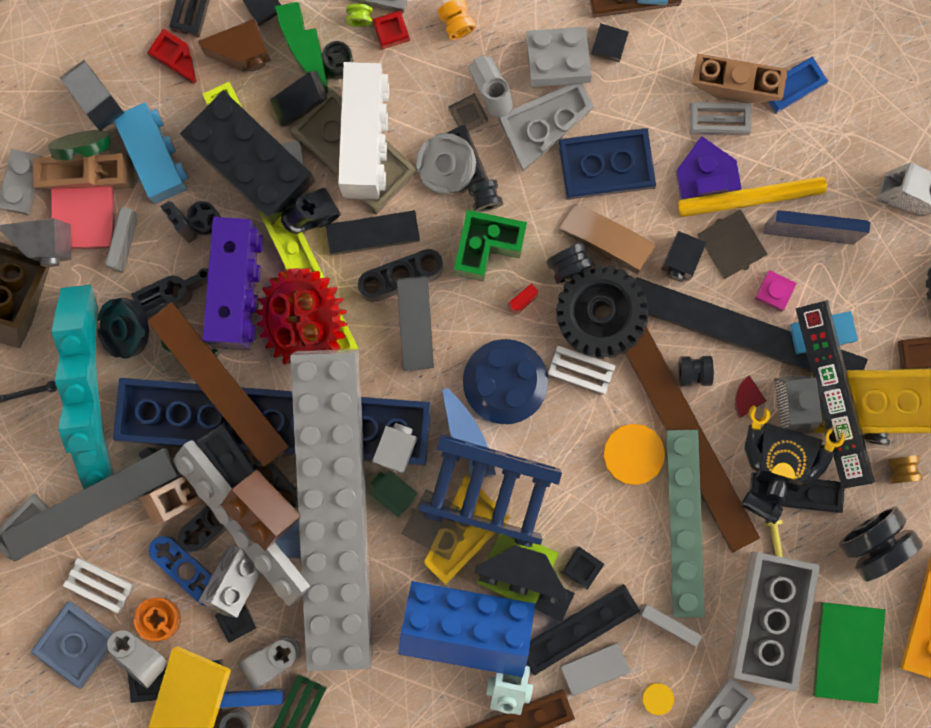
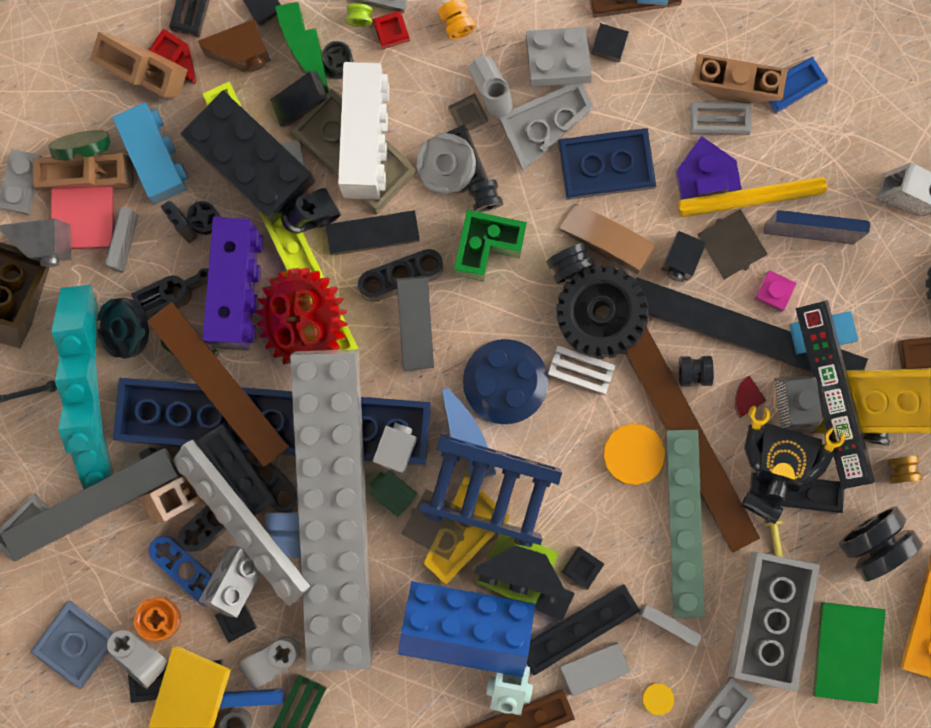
beam [60,60,125,131] -> none
white tile [63,558,134,613] -> none
reddish brown brick [221,470,301,551] -> none
red tile [508,283,538,315] -> none
none -> medium nougat slope [90,32,187,97]

